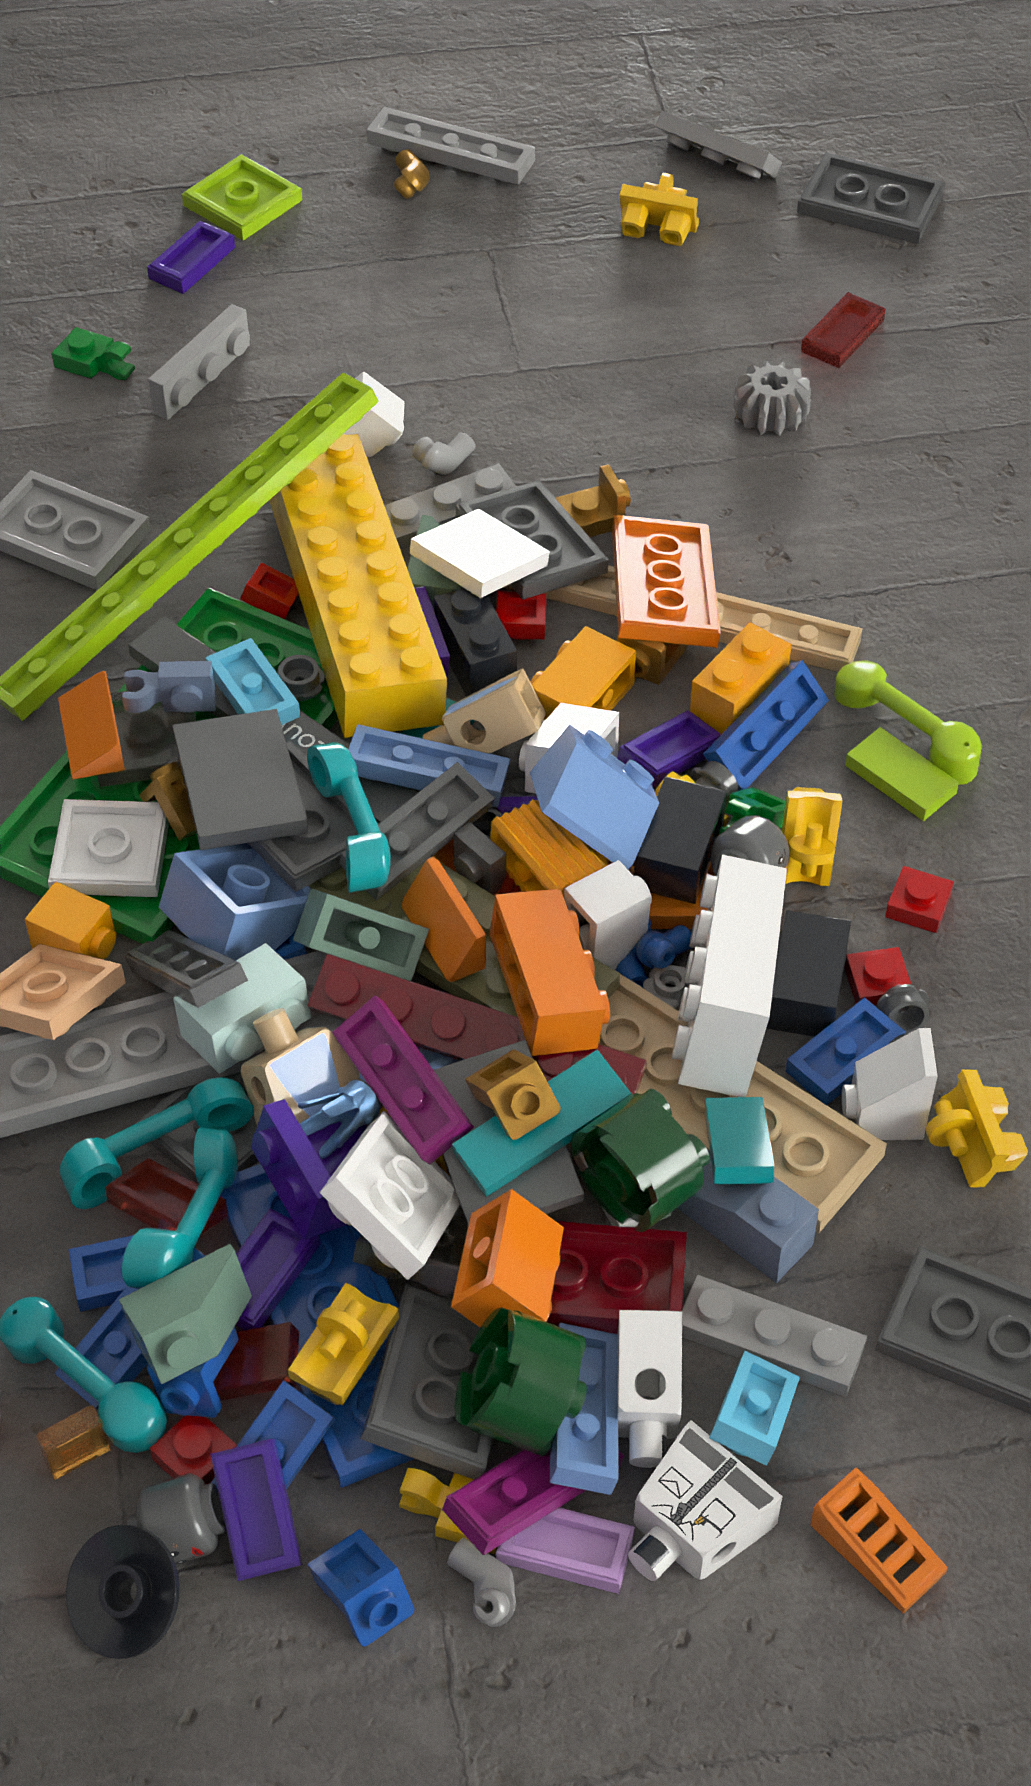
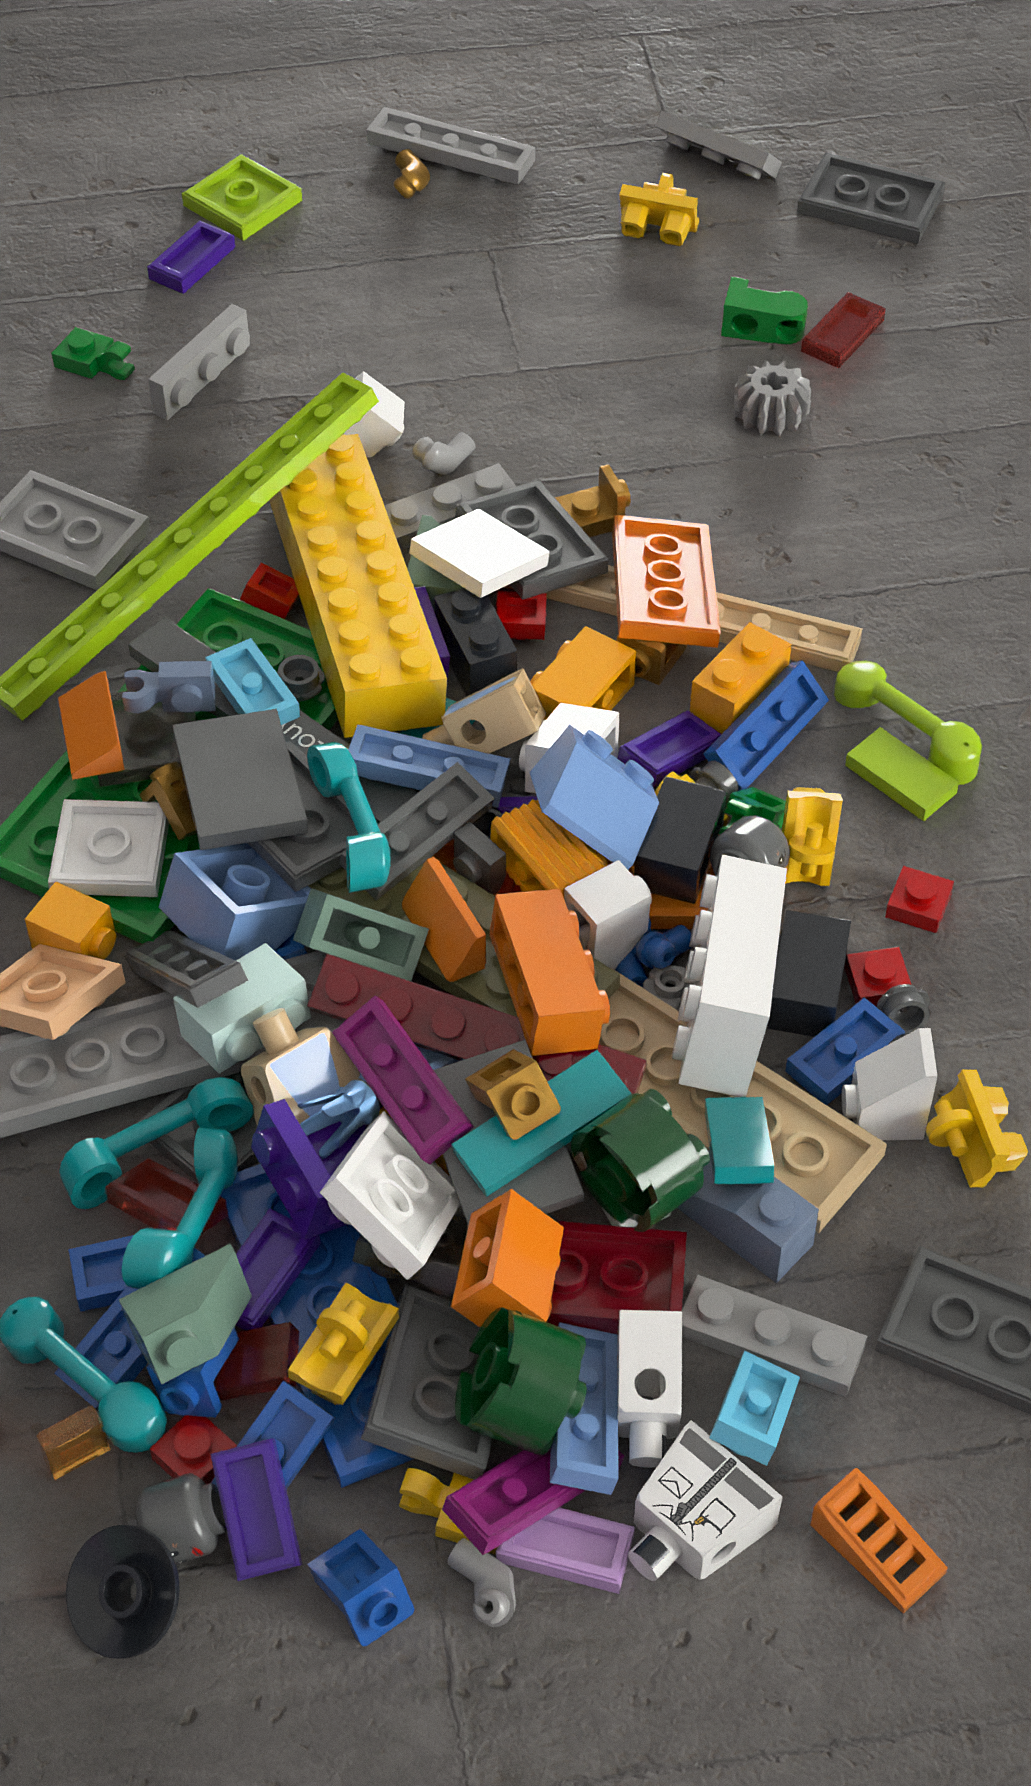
none -> green leg [721,276,808,344]

